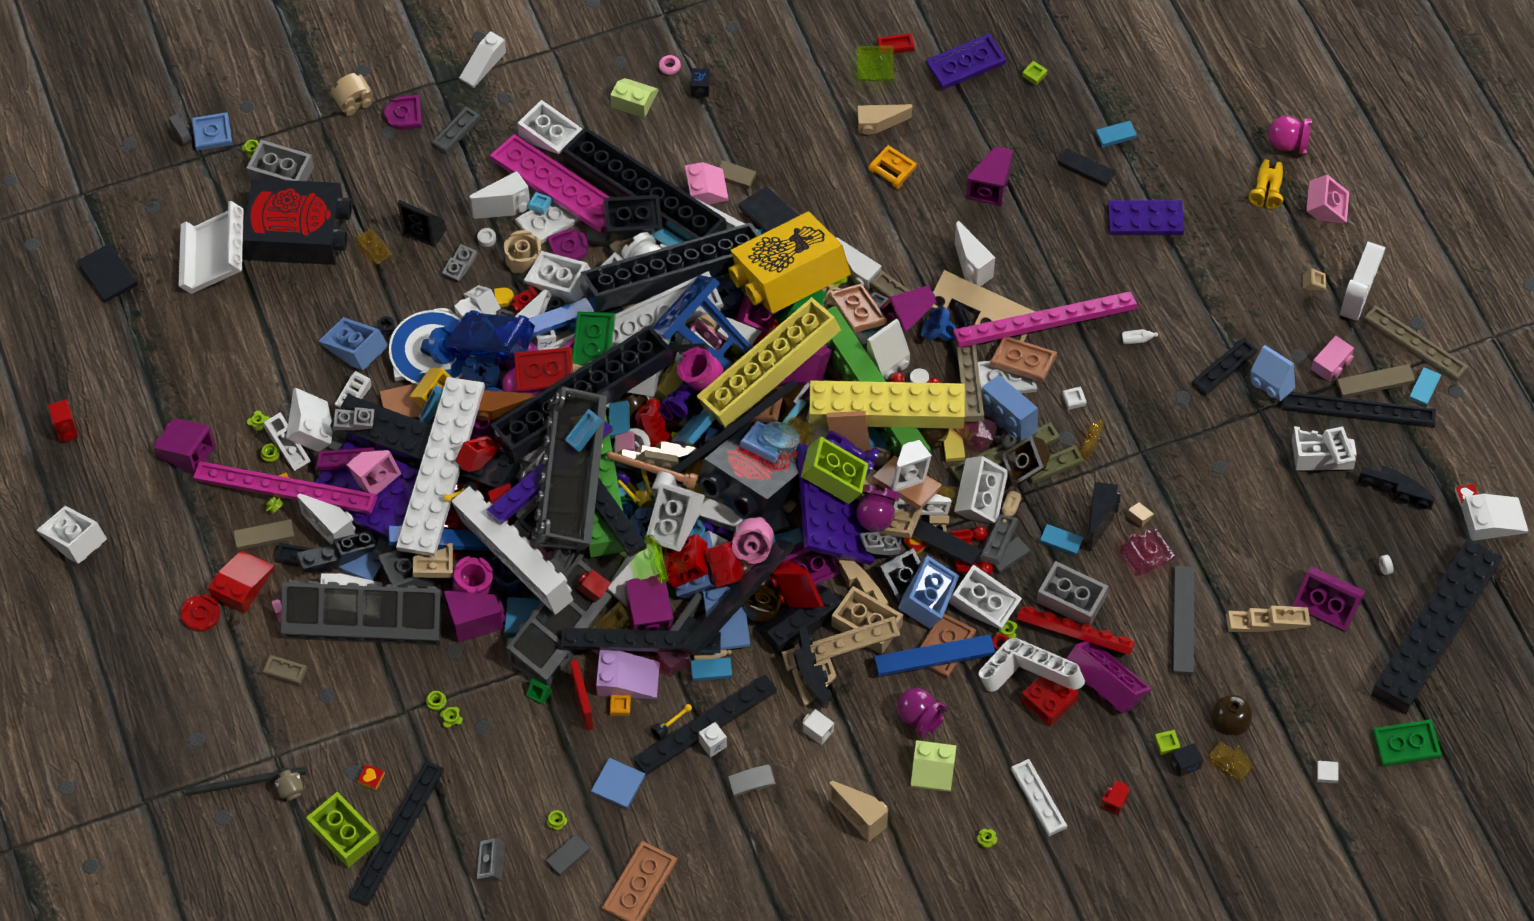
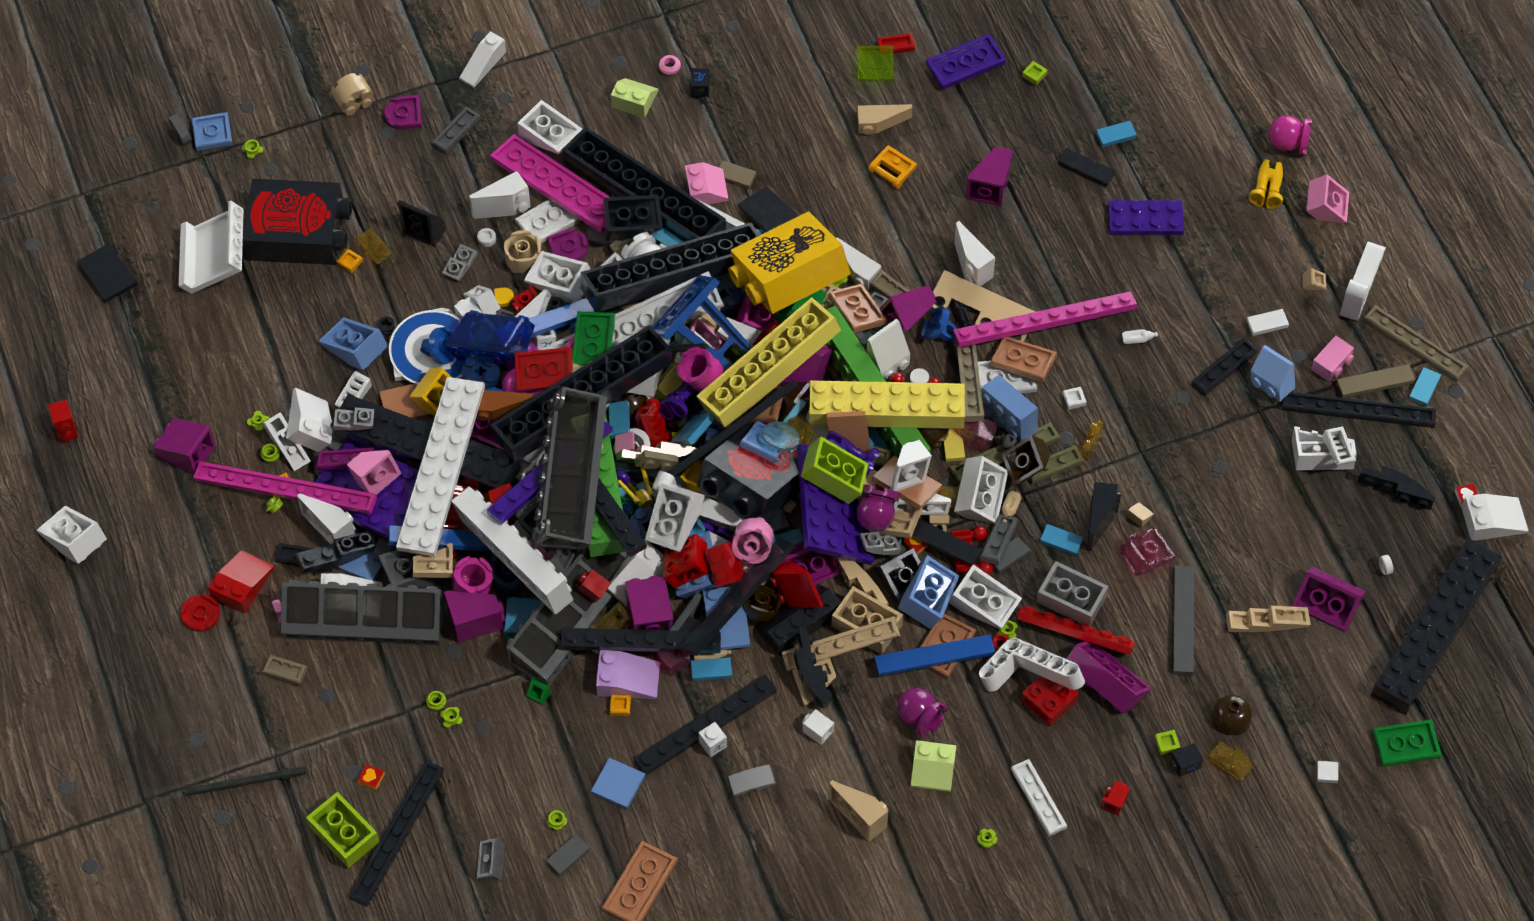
dark tan tile [234,519,295,551] -> none
light grey brick [246,140,314,181] -> none
dark tan head [275,770,304,801] -> none
dark azure tile [419,385,443,424] -> none
hinge [443,481,477,502] -> none
red slope [455,436,501,472] -> none
medium azure tile [527,192,553,214] -> none
dark azure tile [565,409,603,452] -> none
red tile [570,659,594,731] -> none
nougat piece [606,451,698,490] -> none
clear neon green tile [645,534,668,583] -> none
hinge [651,704,692,740] -> none
none -> light orange tile [336,249,363,274]
none -> white tile [1247,309,1289,336]

